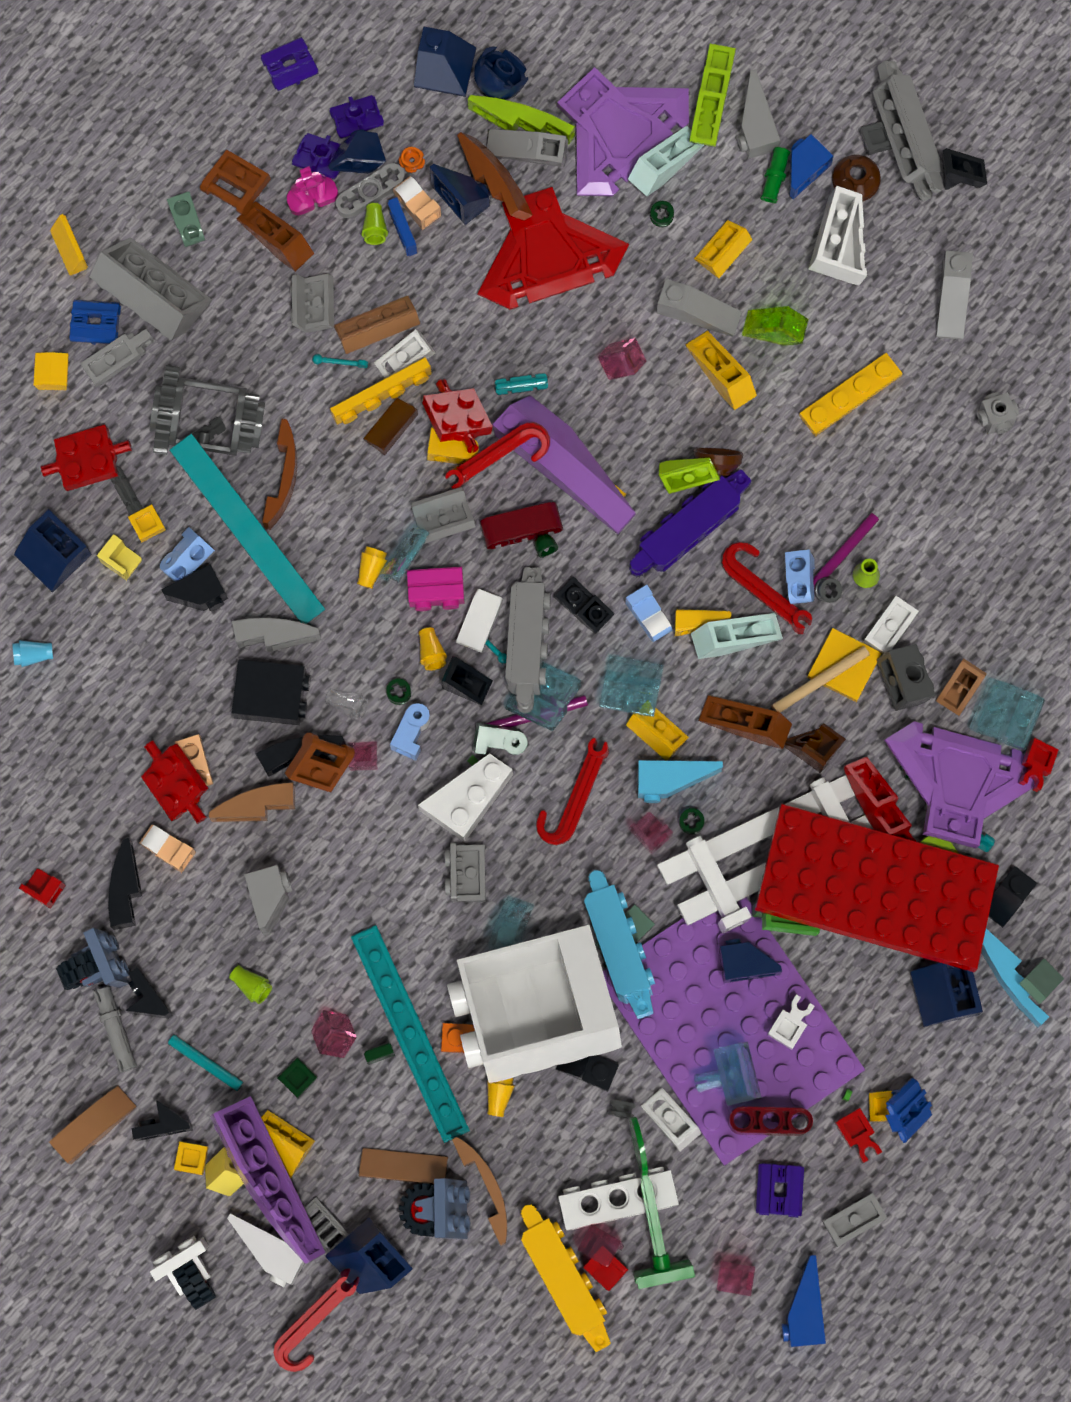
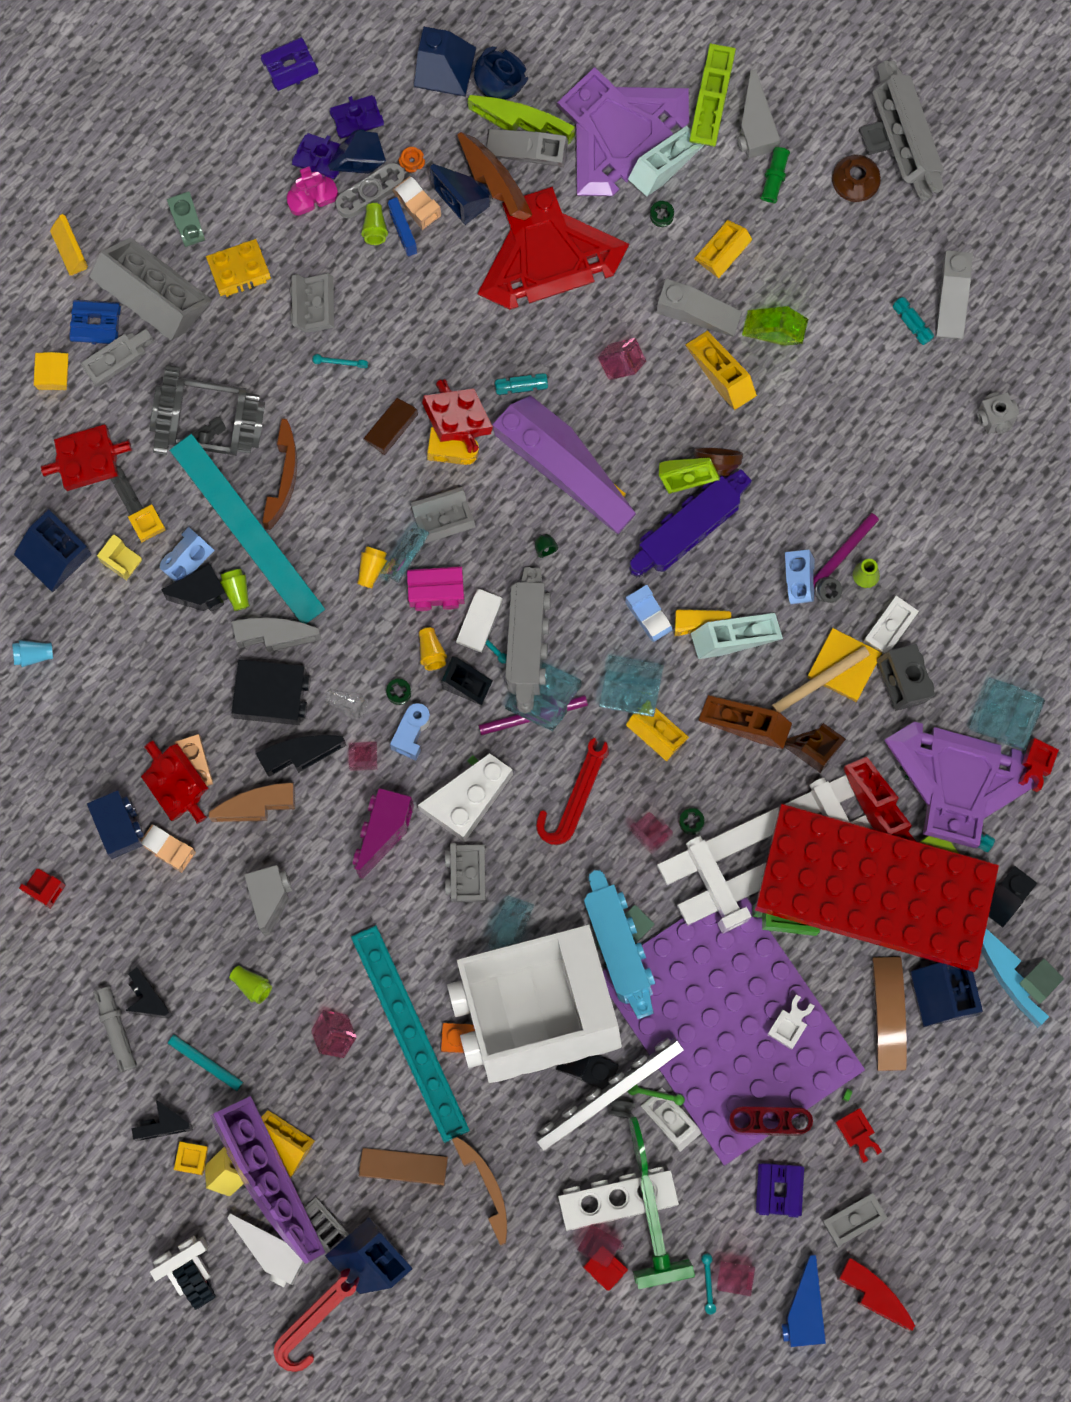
medium nougat slope [49,1086,137,1165] -> none
sand blue plate [56,928,130,990] -> none
black slope [108,838,142,930] -> none
dark orange plate [200,150,271,216] -> none
dark orange slope [237,201,314,272] -> none
dark green tile [277,1058,318,1098] -> none
dark orange plate [285,733,355,793] -> none
yellow plate [330,357,432,425] -> none
medium nougat slope [334,296,420,354] -> none
dark green tile [364,1043,395,1065] -> none
white slope [374,329,435,379] -> none
sand blue plate [399,1178,471,1239] -> none
red piece [445,422,550,489] -> none
leg [472,722,528,755] -> none
dark red beam [480,502,563,549] -> none
yellow cone [487,1078,515,1117] -> none
yellow hinge [520,1204,611,1352] -> none
black slope [554,576,615,634] -> none
medium azure slope [638,760,723,803] -> none
clear light blue brick [694,1042,762,1106] -> none
dark blue slope [719,939,782,983] -> none
red piece [722,542,812,634] -> none
blue slope [789,134,833,199] -> none
yellow plate [799,353,903,436] -> none
white wedge [808,186,867,285] -> none
yellow plate [869,1091,893,1122] -> none
blue piece [885,1078,932,1143] -> none
medium nougat slope [936,658,987,716] -> none
black slope [942,148,987,190] -> none
none -> dark blue brick [87,790,144,859]
none -> yellow hinge [206,239,271,297]
none -> lime cone [220,569,250,611]
none -> magenta slope [352,788,414,879]
none -> plate [537,1037,684,1151]
none -> bright green hinge [627,1084,685,1105]
none -> teal hinge [701,1253,716,1315]
none -> red slope [838,1258,915,1331]
none -> medium nougat slope [873,957,907,1071]
none -> teal axle [893,297,934,345]

